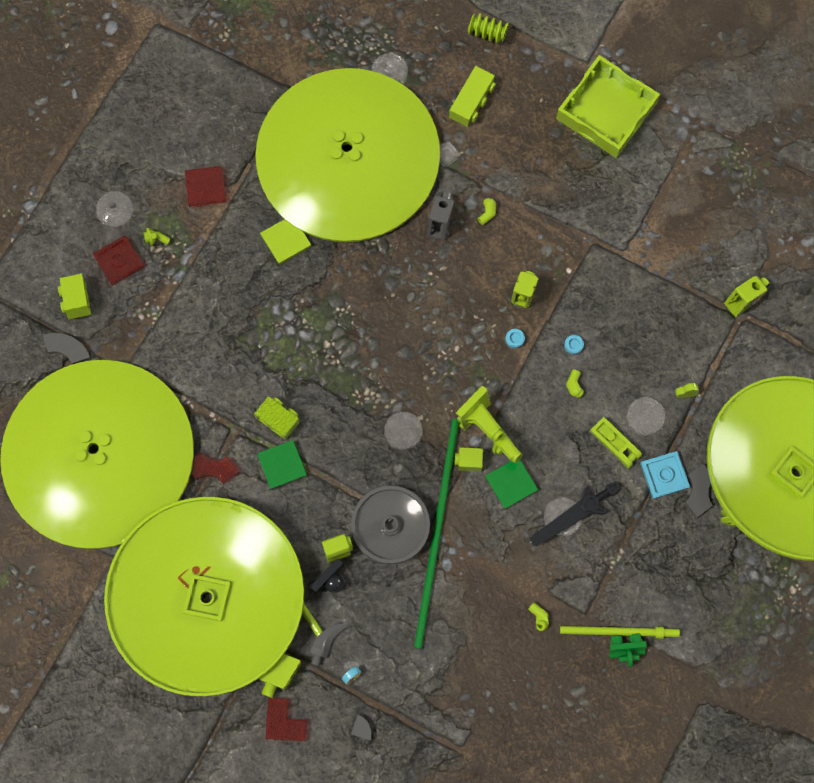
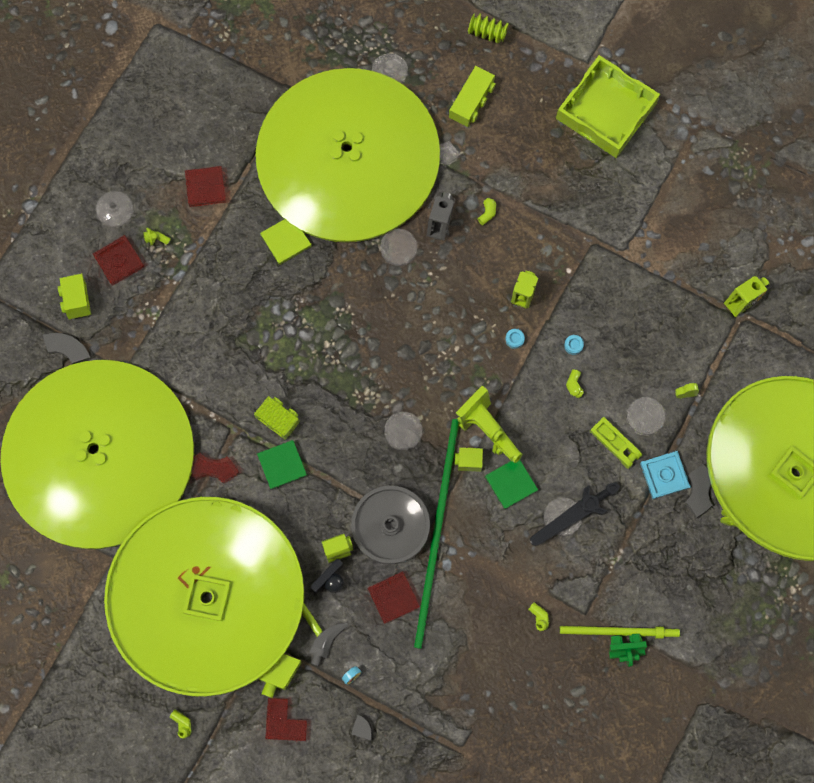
none -> lime arm [169,709,191,739]
none -> clear red tile [367,571,420,624]
none -> clear tile [380,229,418,266]

